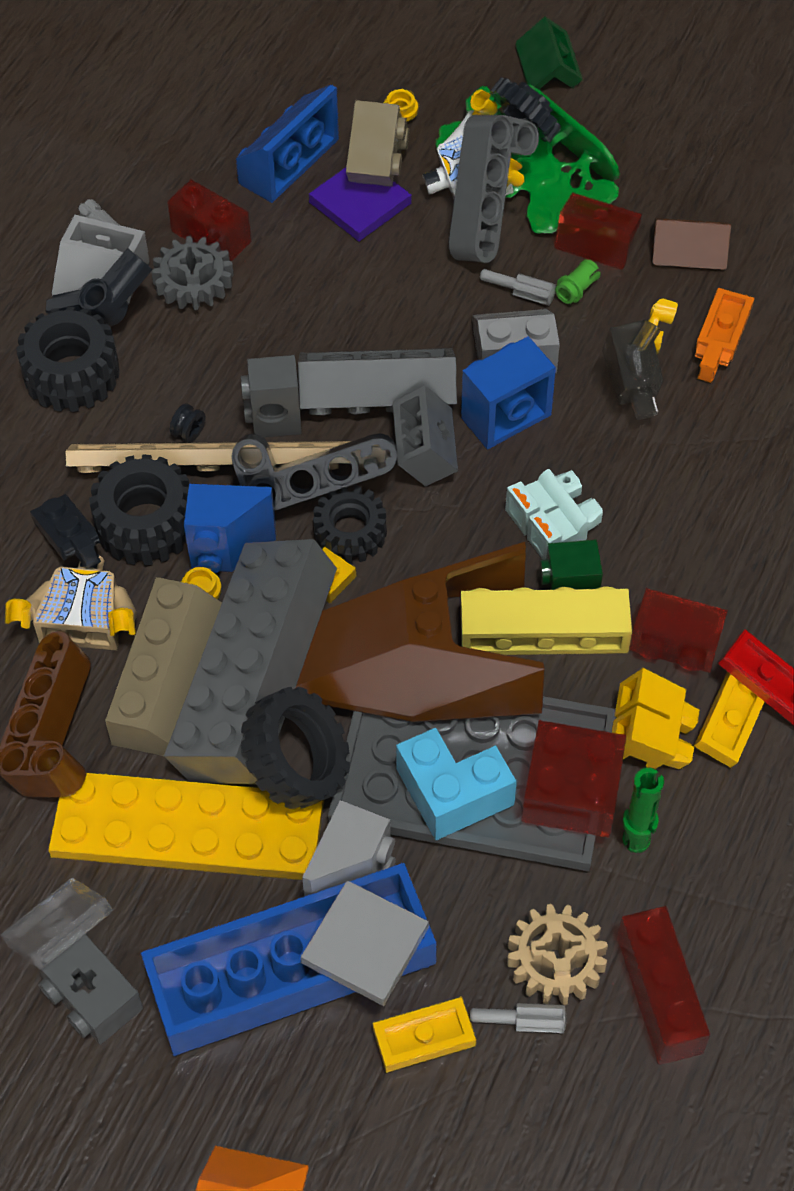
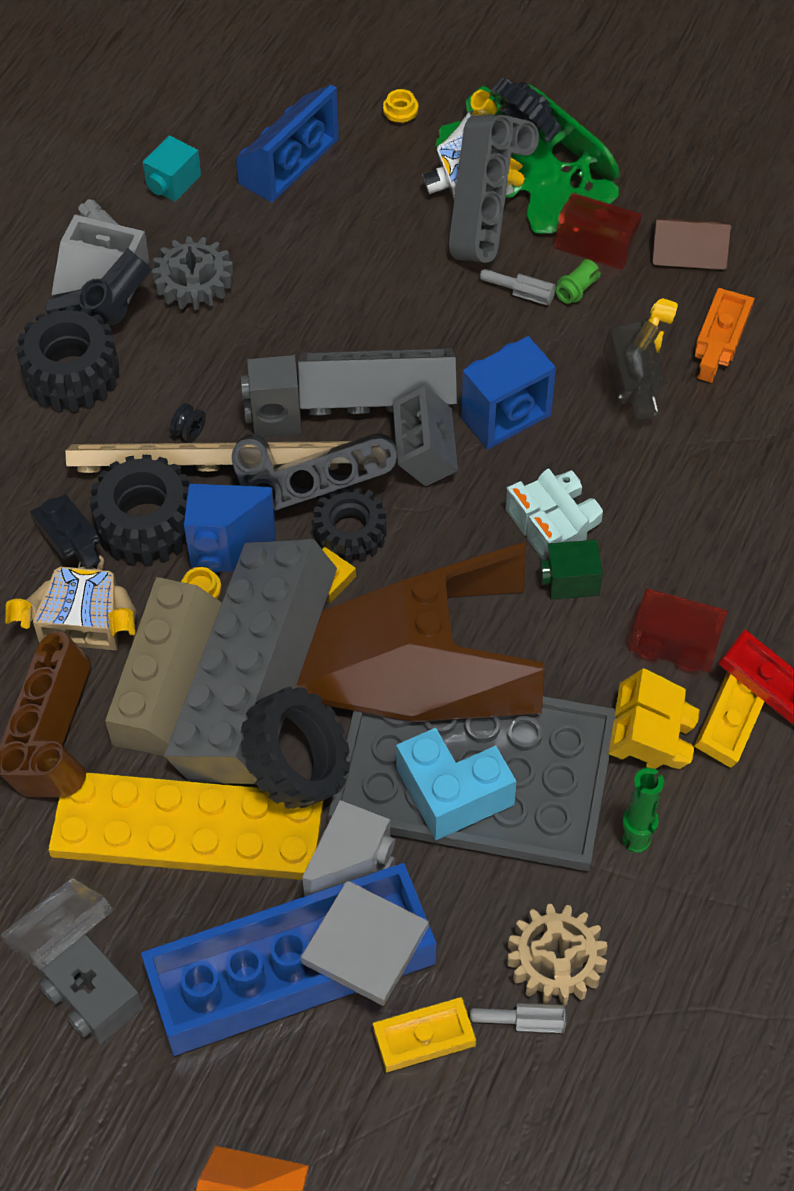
clear red brick [167,179,251,261] -> none
dark purple tile [309,167,411,241] -> none
dark tan brick [346,100,409,186] -> none
light yellow brick [460,586,632,655] -> none
light grey slope [472,309,560,373] -> none
dark green panel [516,16,583,89] -> none
clear red brick [522,720,627,838] -> none
clear red brick [617,906,710,1065] -> none
none -> teal brick [143,135,201,202]

